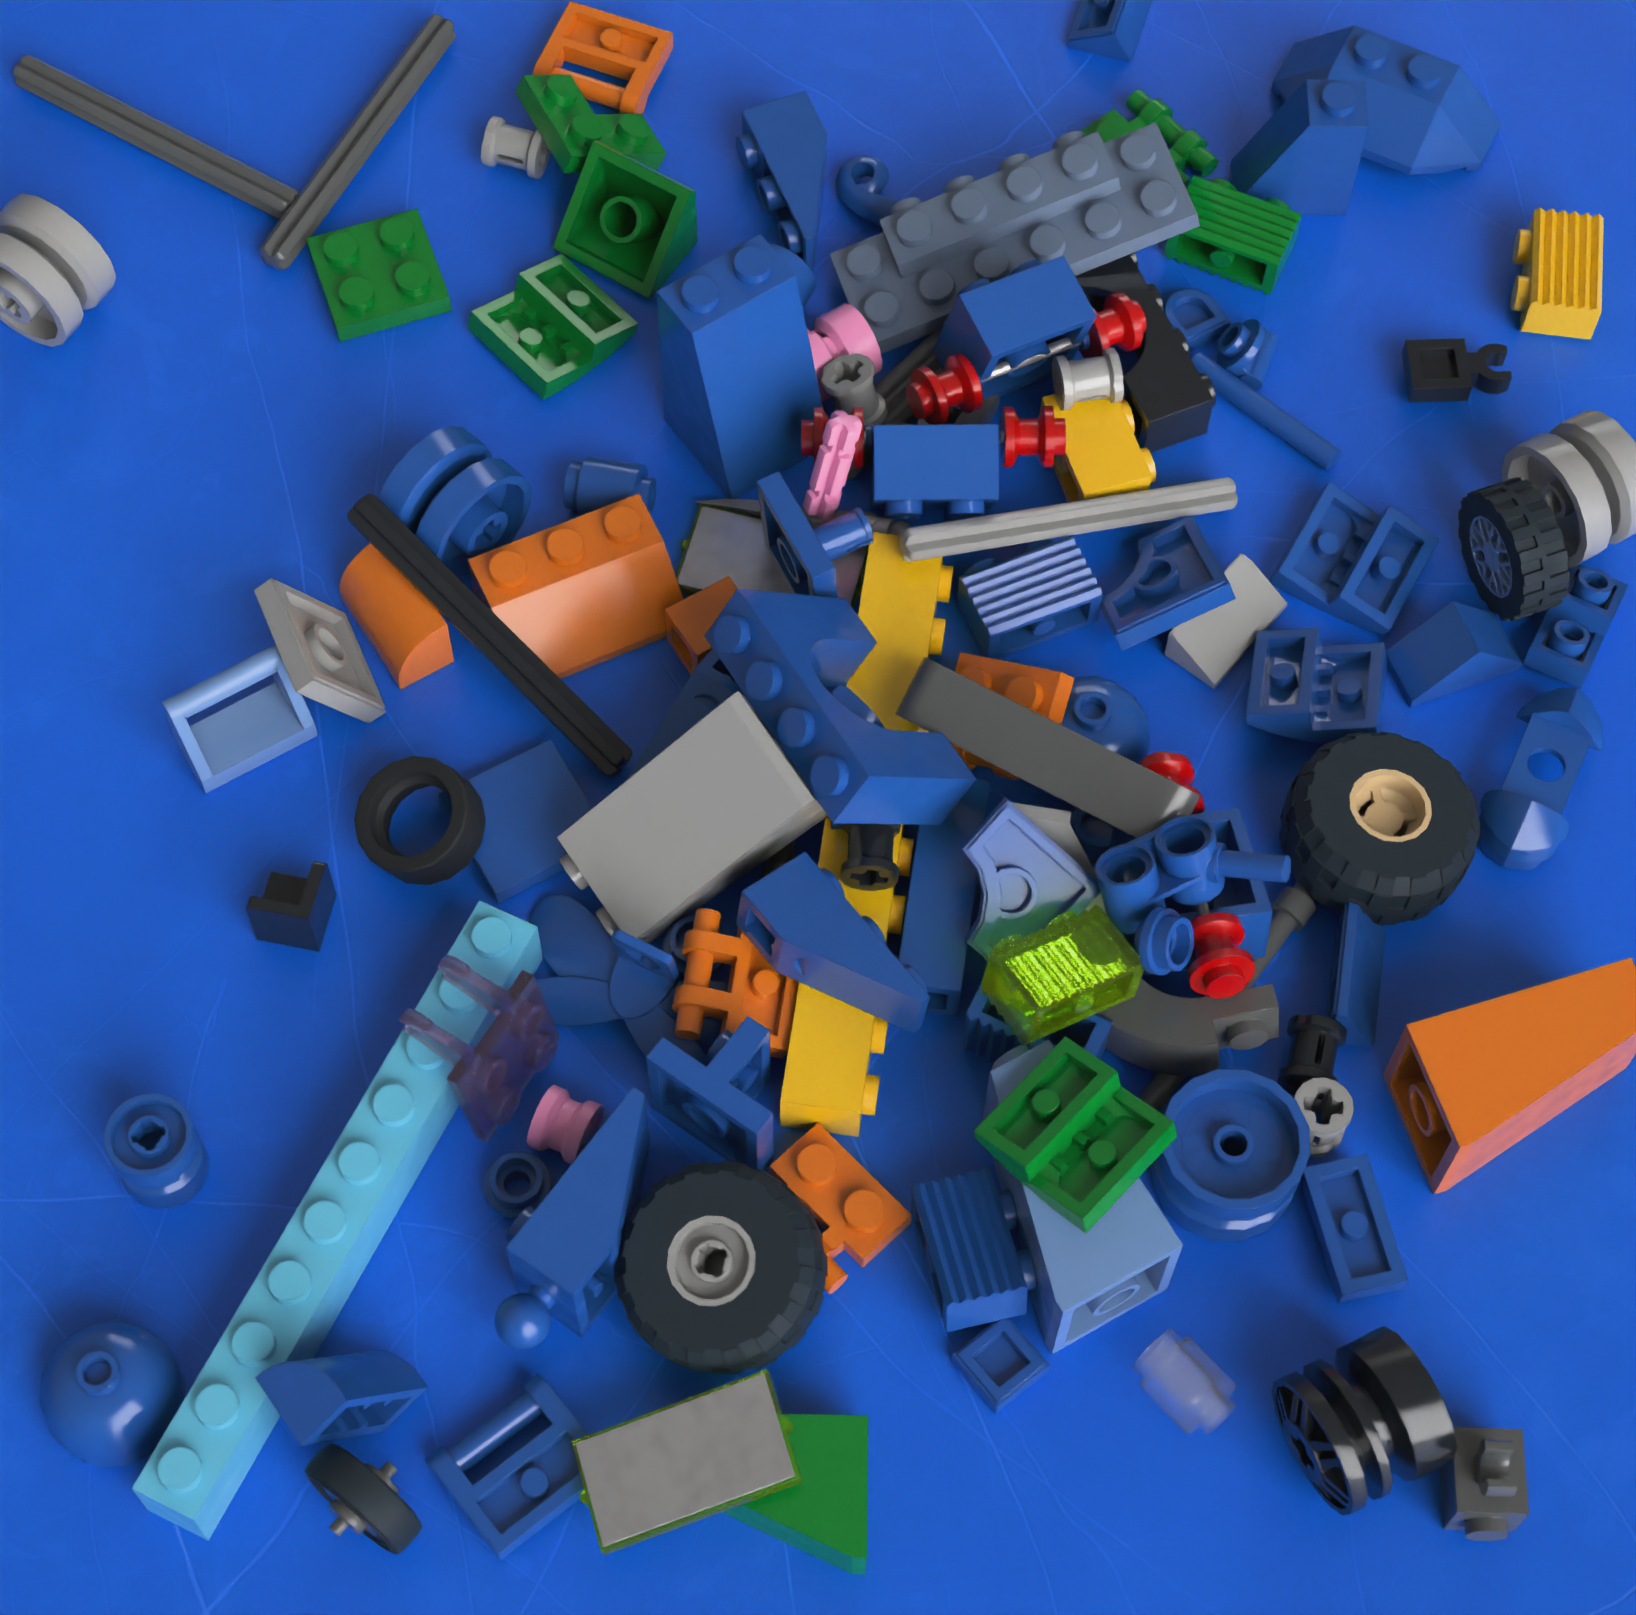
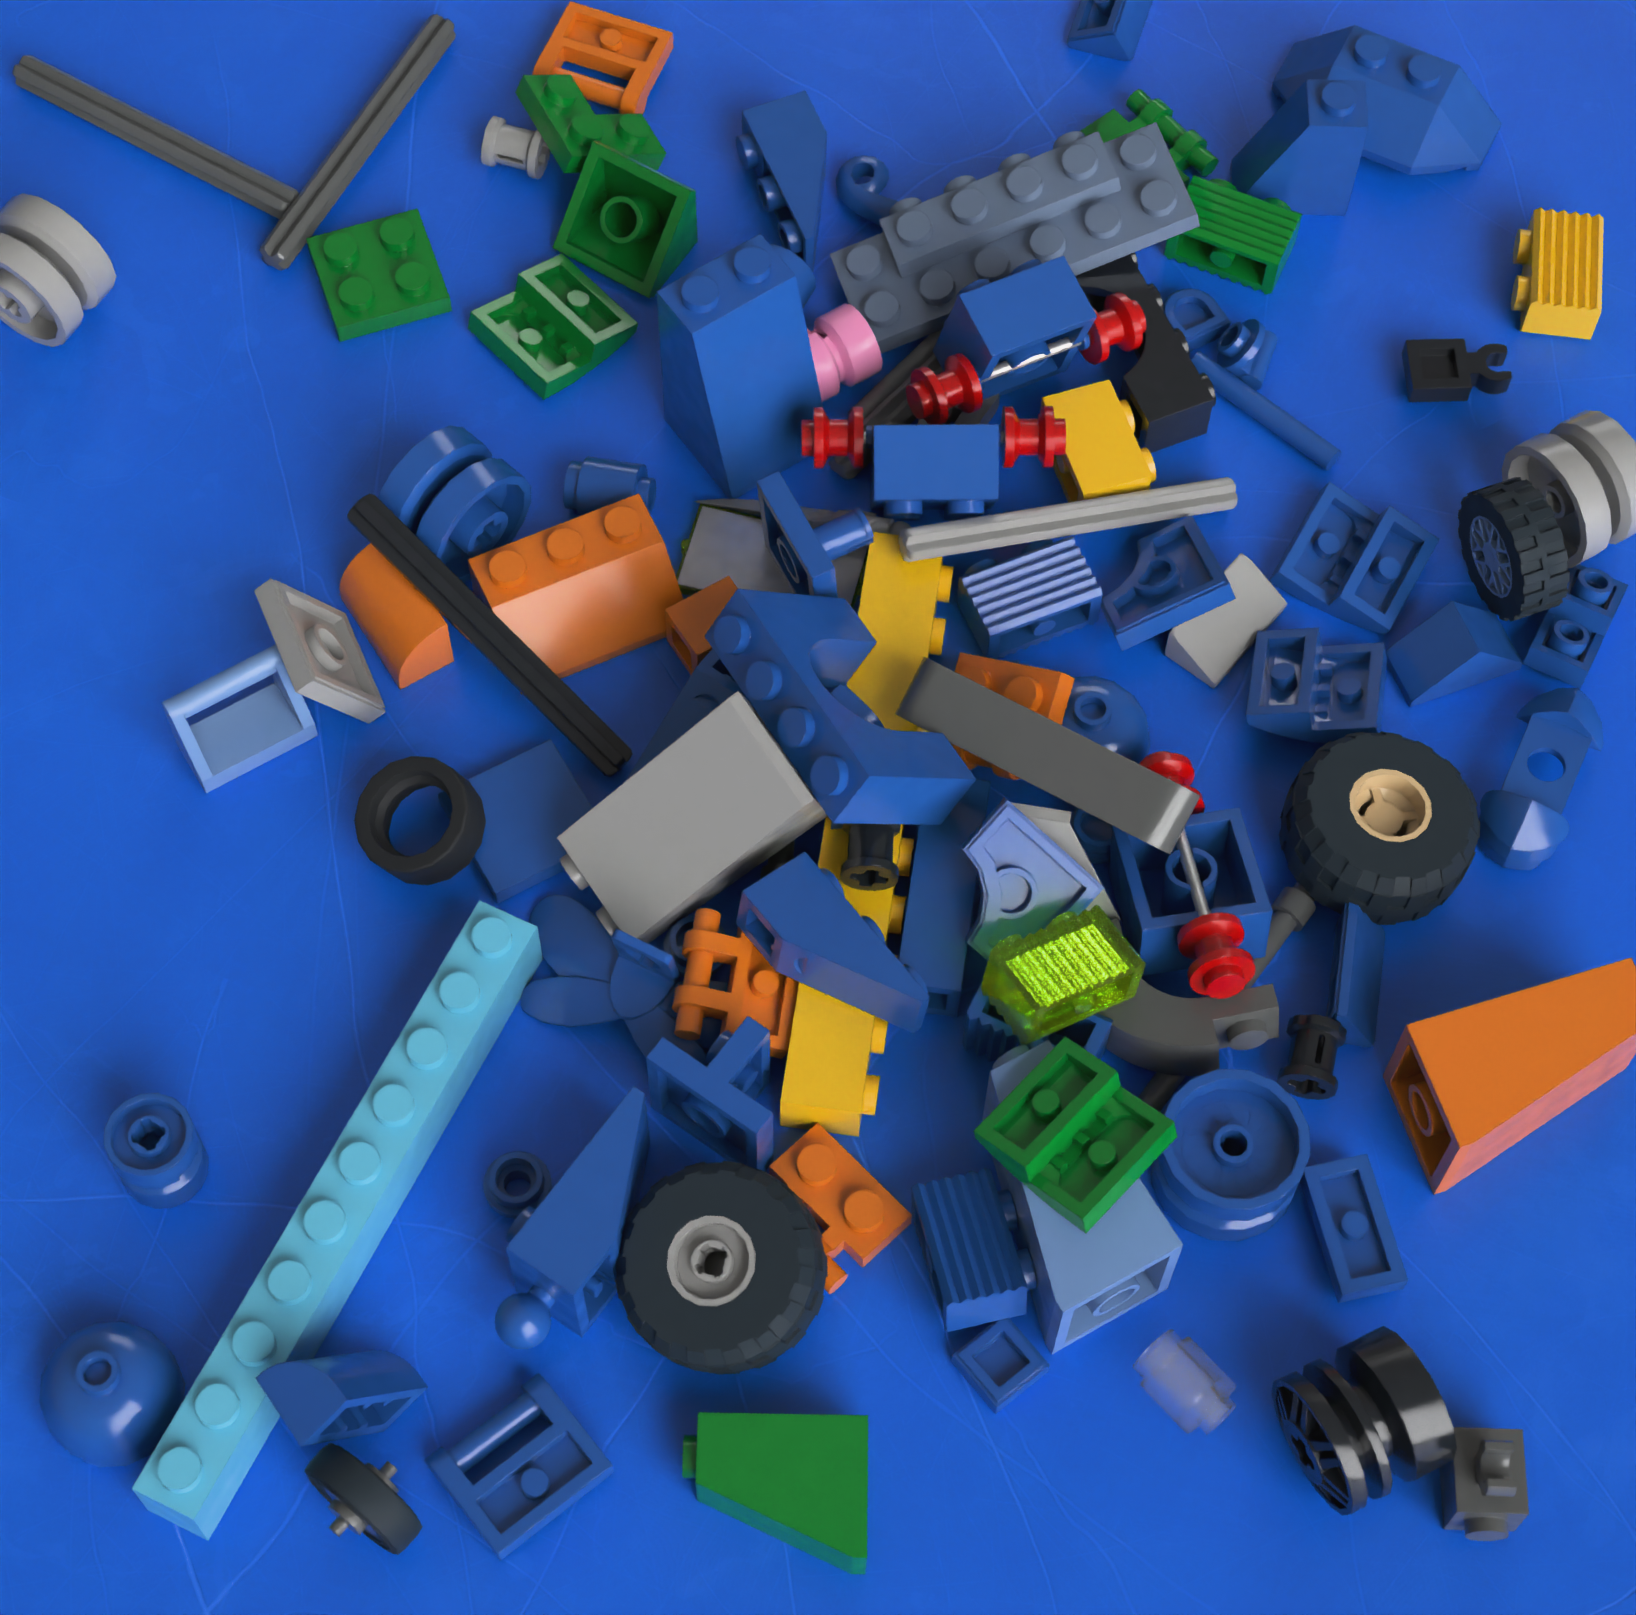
black panel [246,861,337,952] -> none
clear purple plate [399,955,559,1143] -> none
bright pink wheel [527,1085,605,1164] -> none
flat silver piece [572,1369,803,1555] -> none
bright pink axle [803,410,862,520] -> none
light grey bush [821,354,888,431] -> none
light grey bush [1052,348,1124,411] -> none
blue beam [1095,815,1291,934] -> none
blue plate [1134,907,1194,976] -> none
light grey bush [1294,1078,1354,1158] -> none

